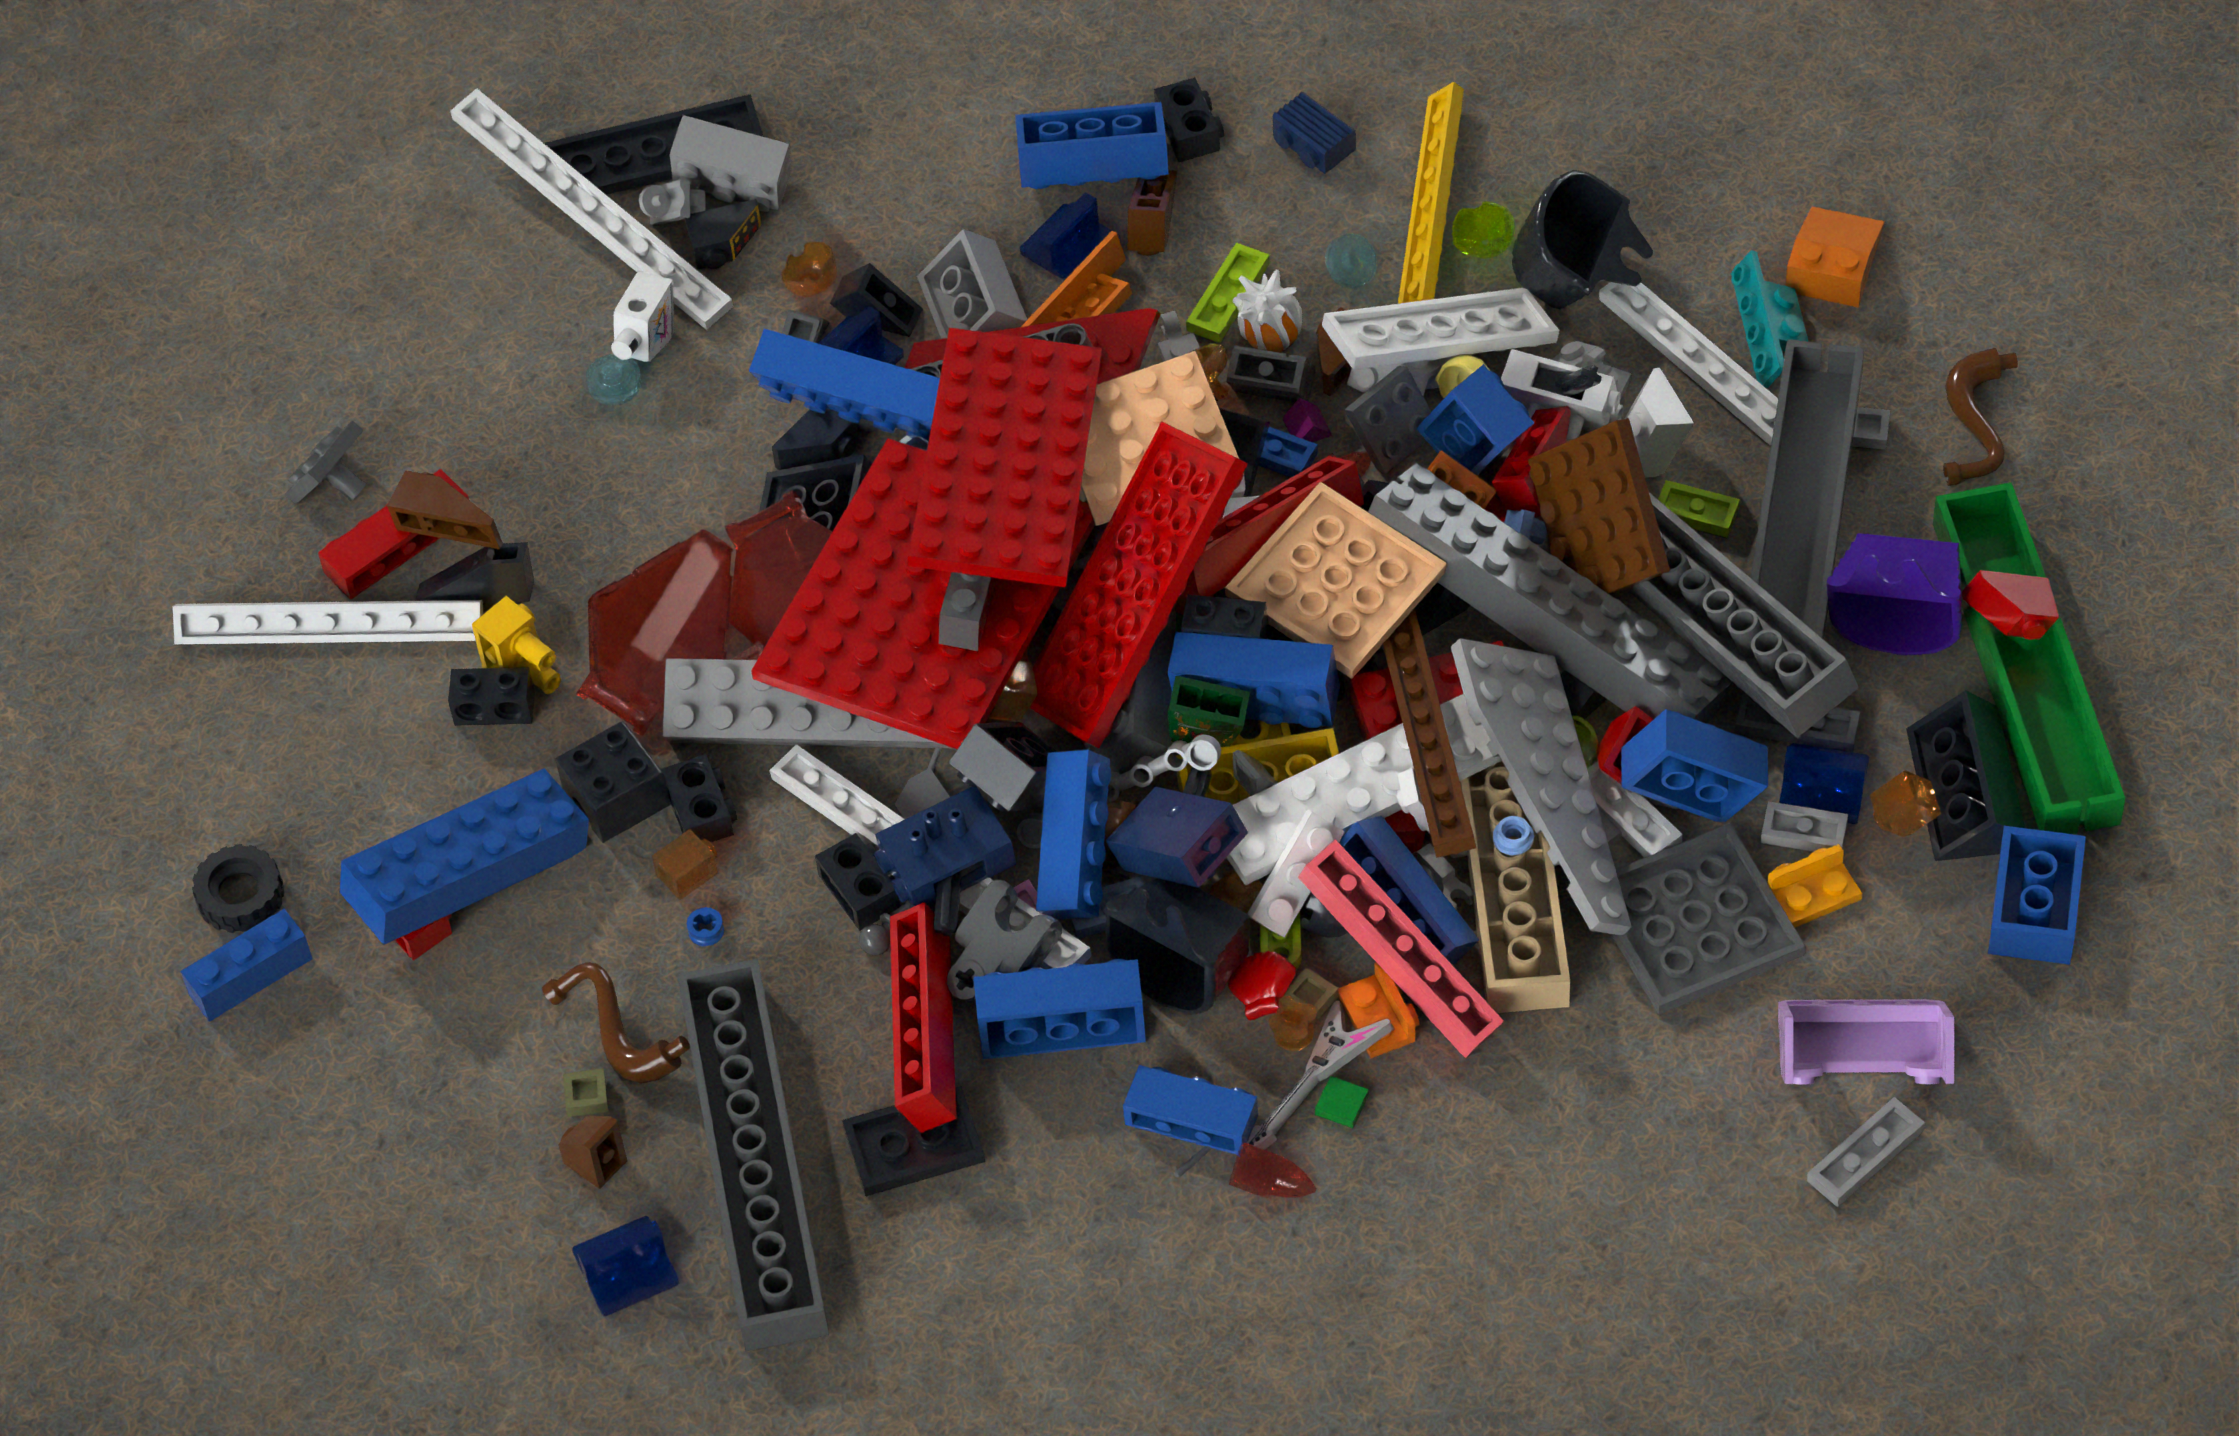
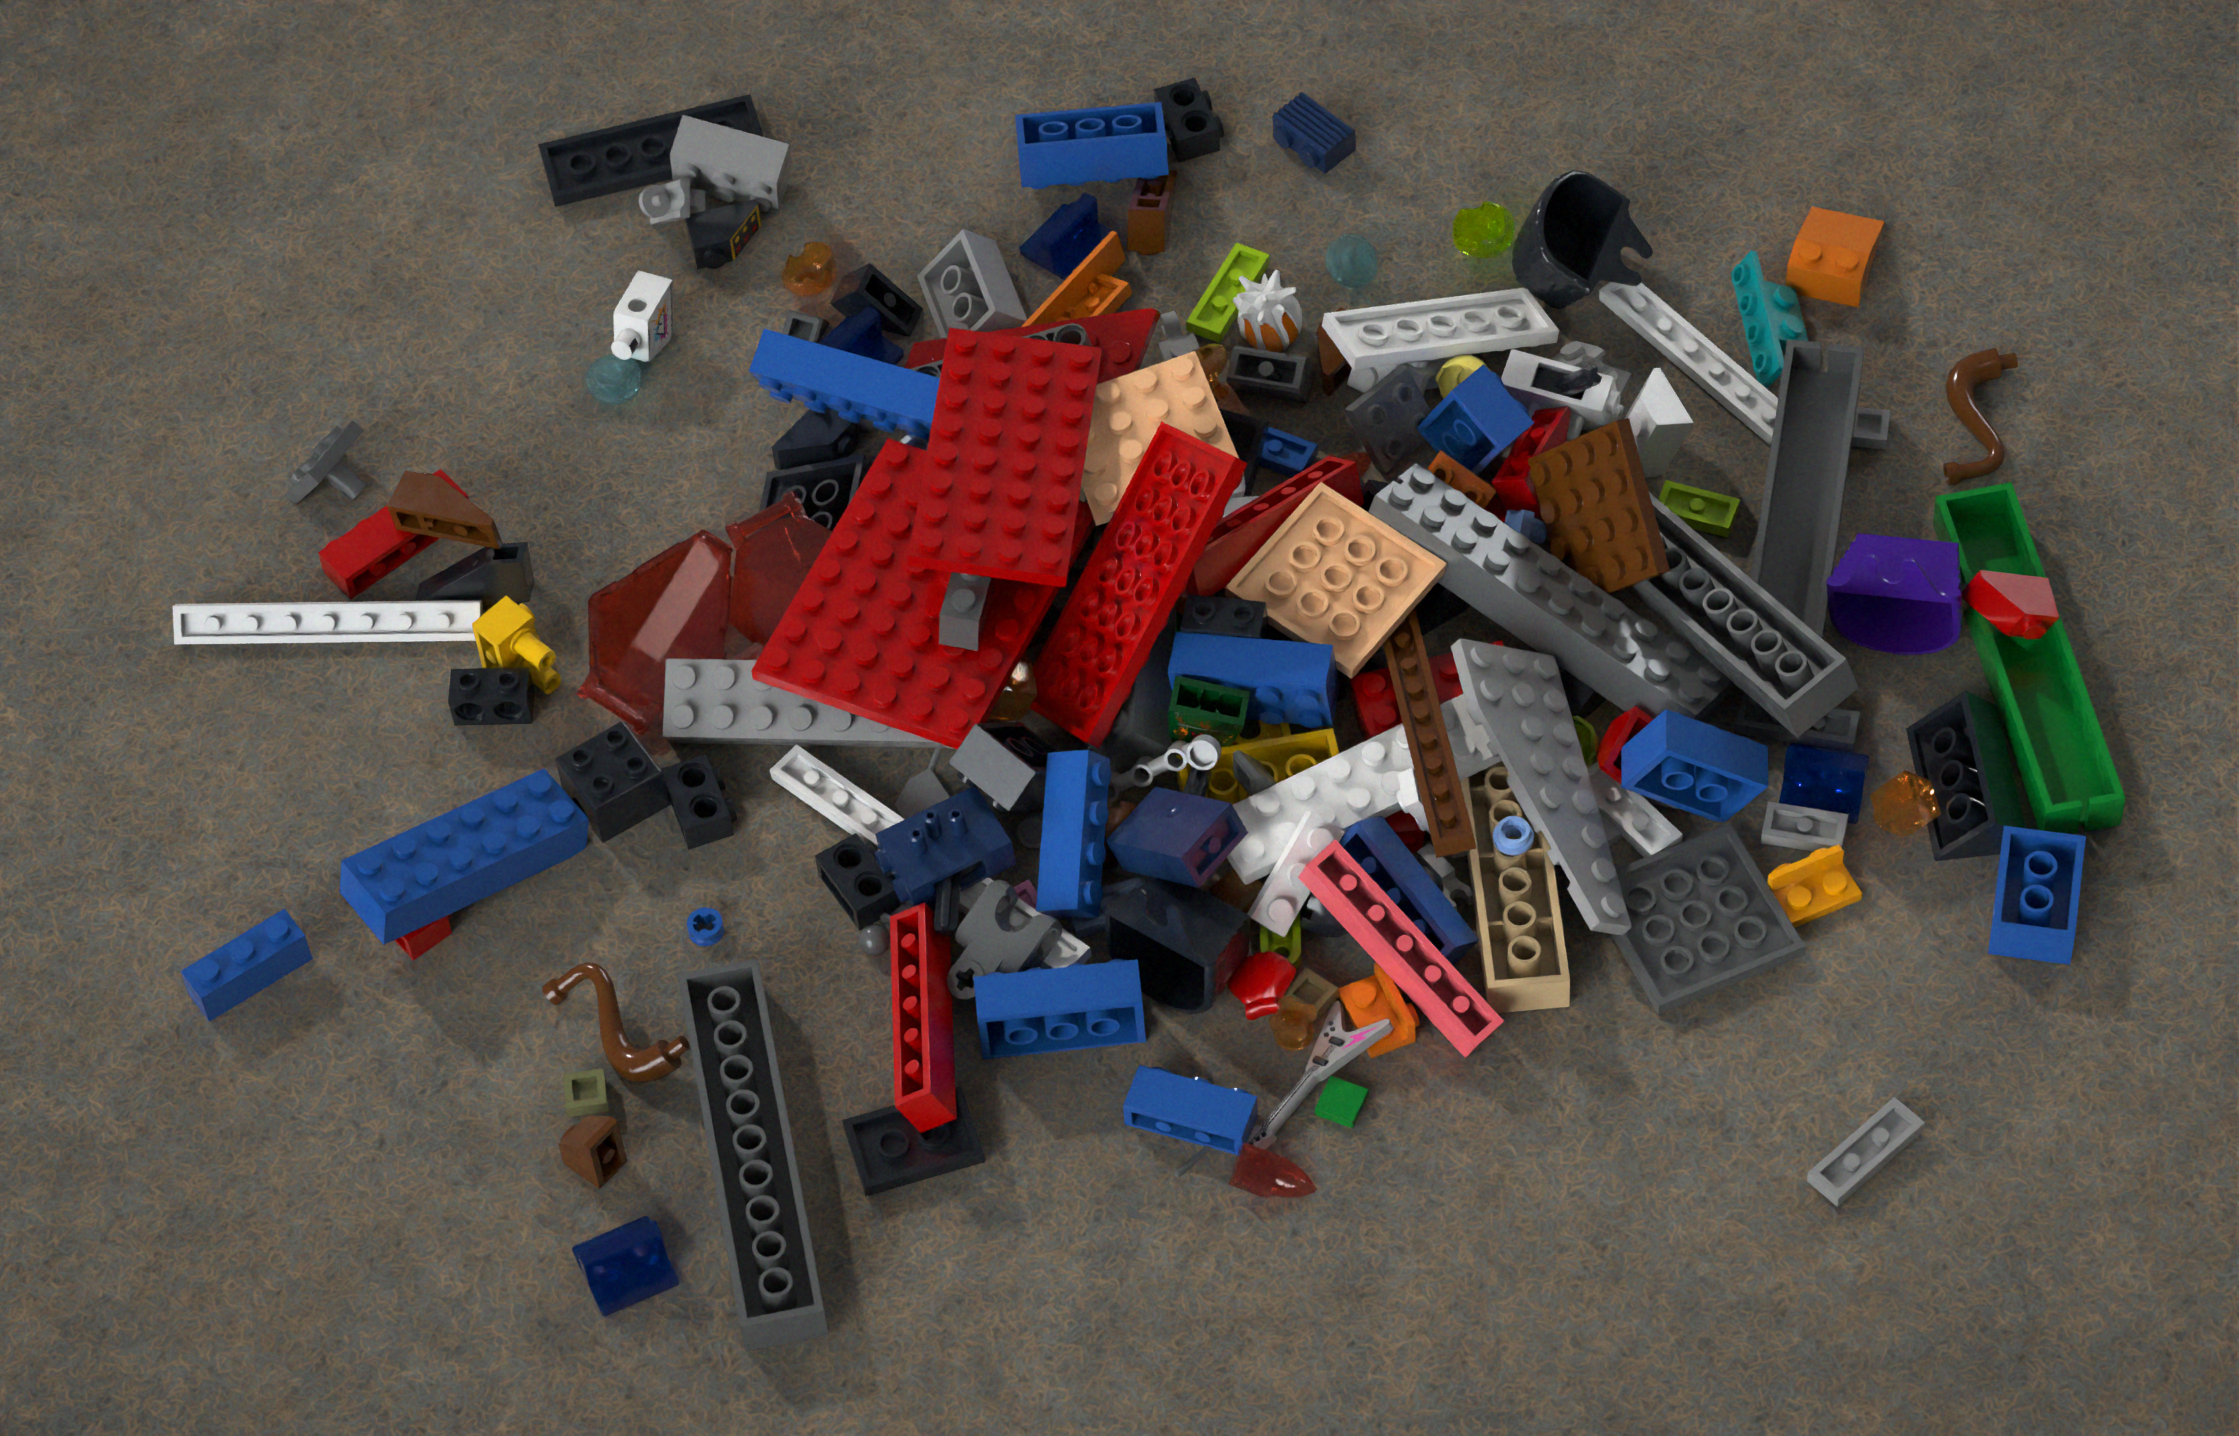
black tyre [192,844,284,933] -> none
white plate [450,89,733,330] -> none
clear orange brick [652,829,718,900] -> none
magenta slope [1282,398,1332,442] -> none
yellow plate [1398,82,1464,304] -> none
lavender windscreen [1778,999,1954,1085] -> none

